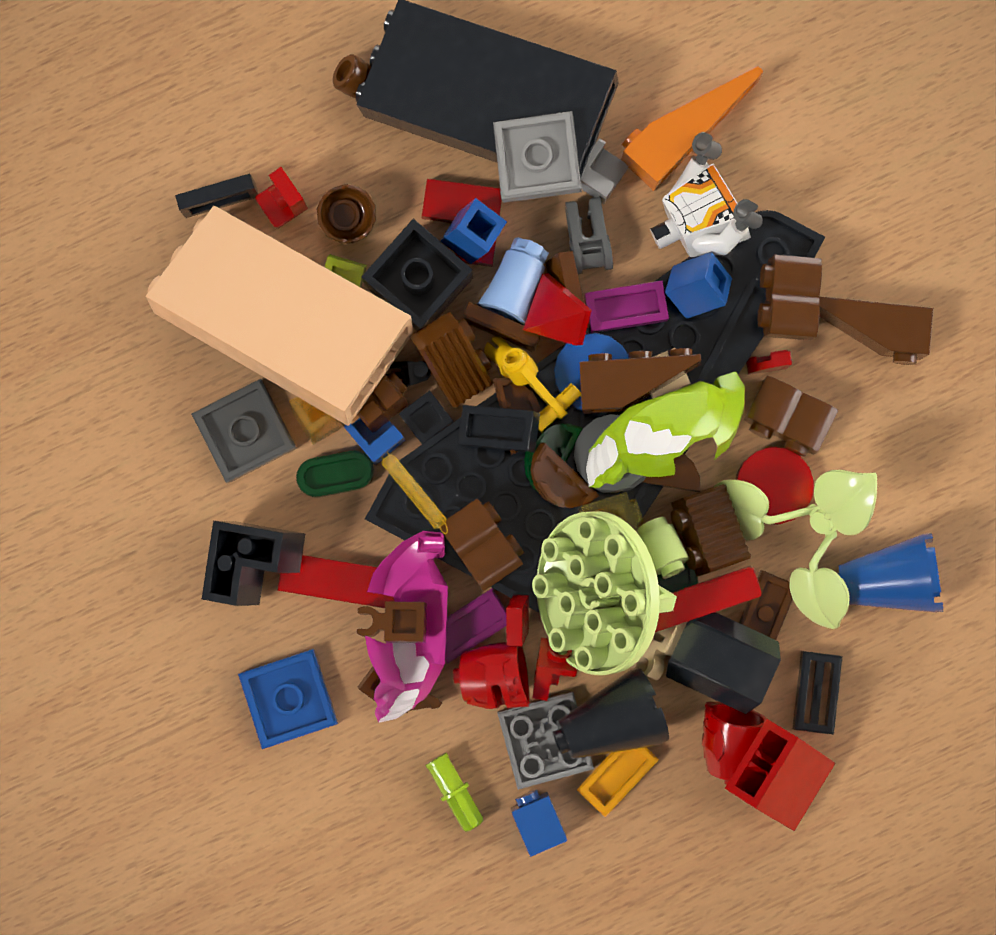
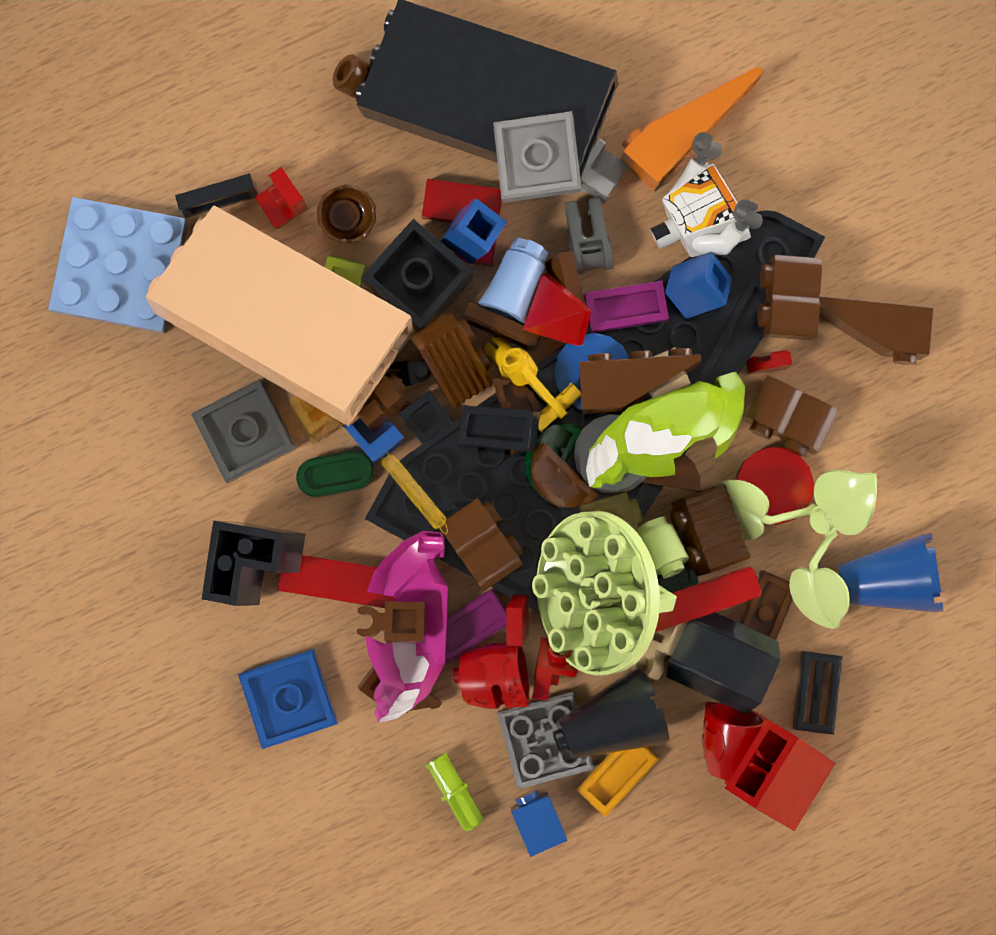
none -> light blue plate [48,197,188,333]

